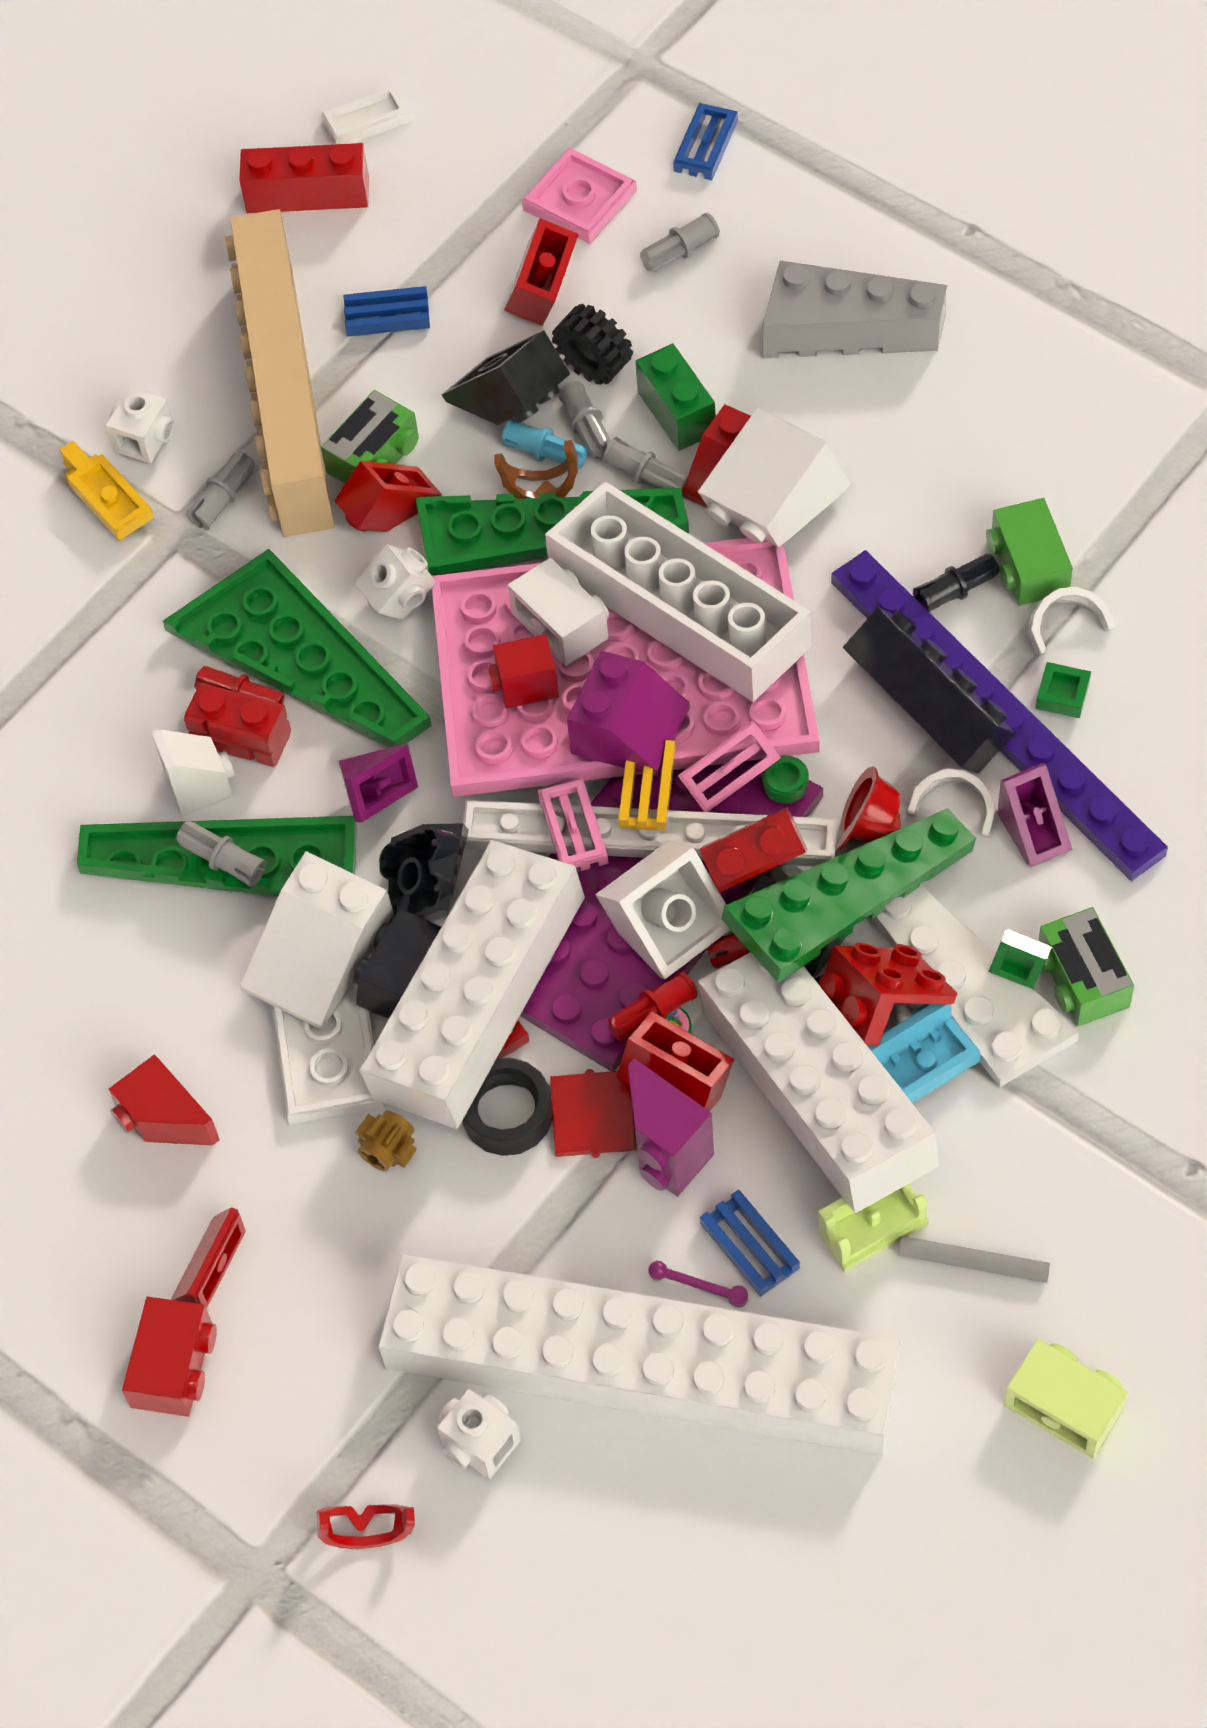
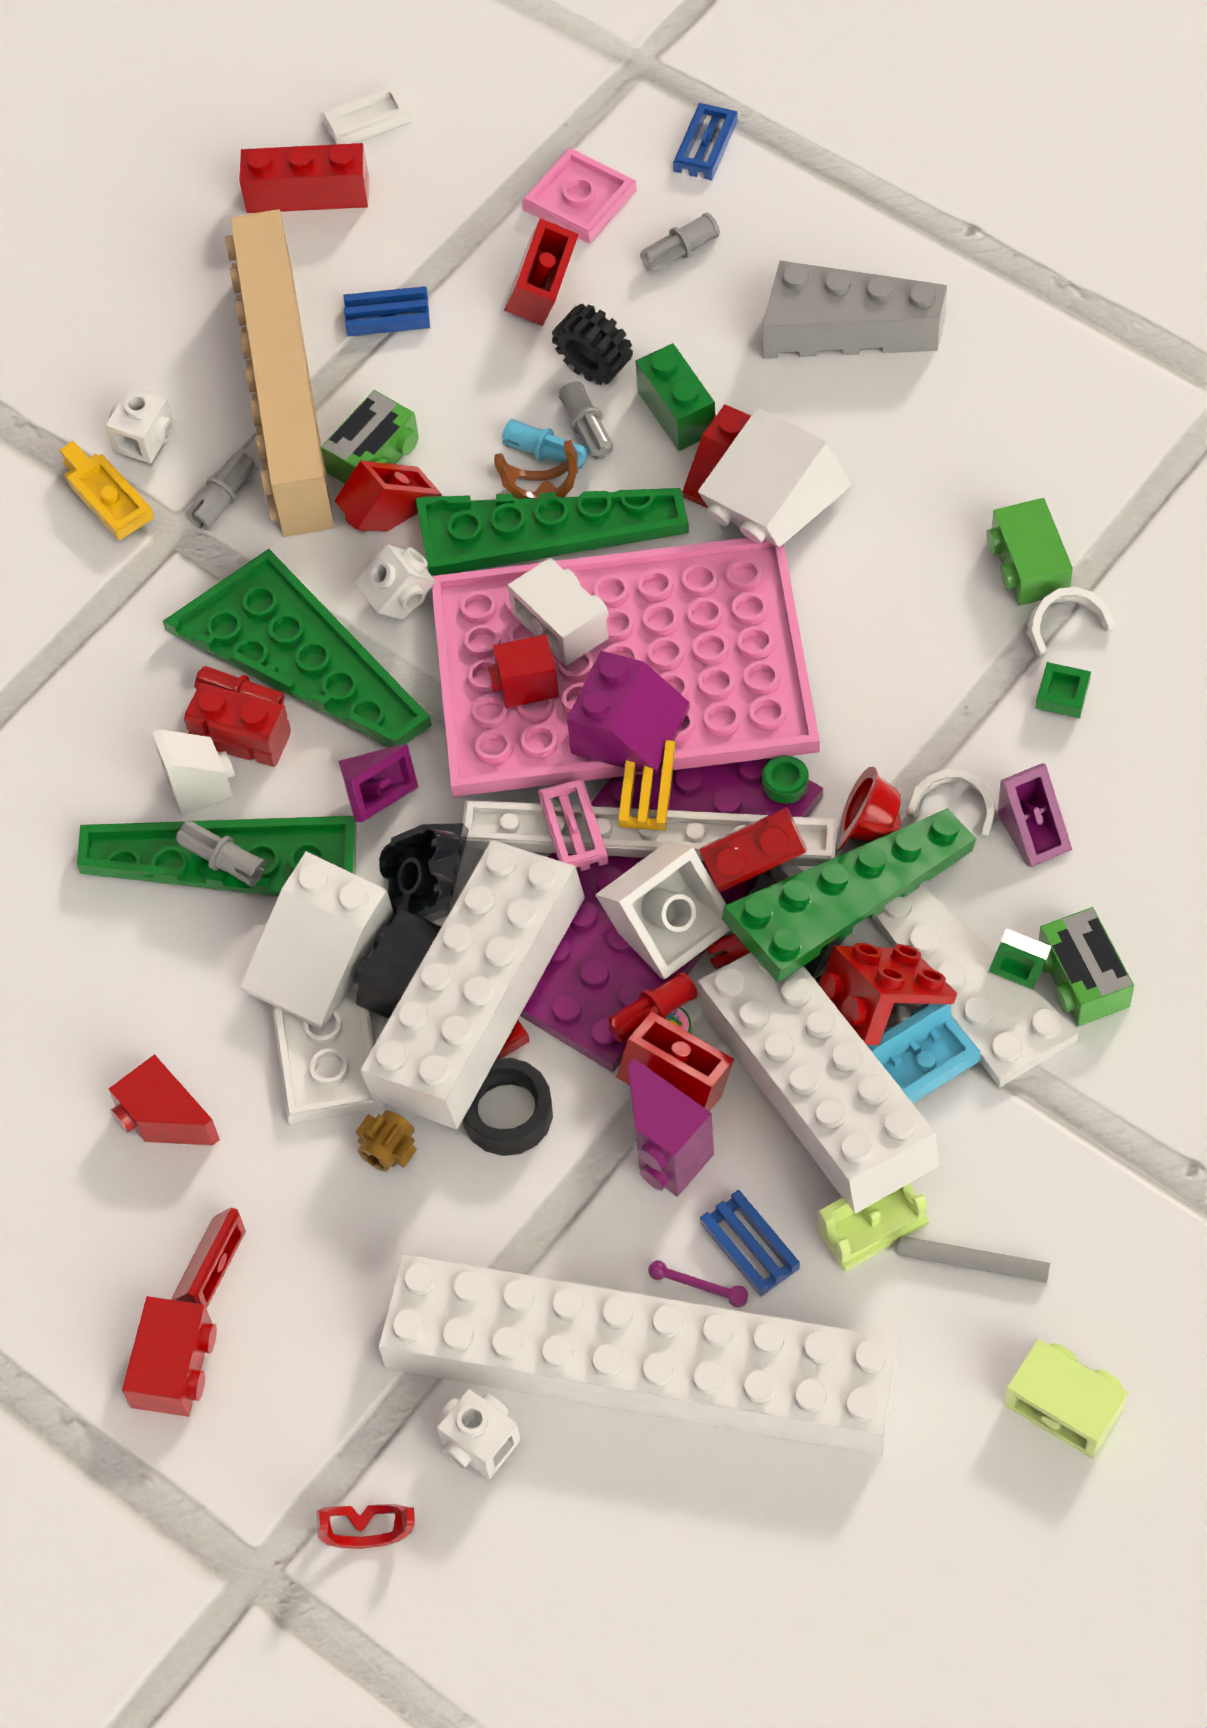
pearl dark grey slope [442,330,570,425] -> none
white brick [545,481,812,702] -> none
red piece [550,1069,636,1158] -> none
light grey axle [602,437,687,492] -> none
bright pink tile [678,721,781,812] -> none
dark purple plate [831,550,1168,882] -> none
black brick [842,607,1015,774] -> none
black axle [913,553,1000,612] -> none

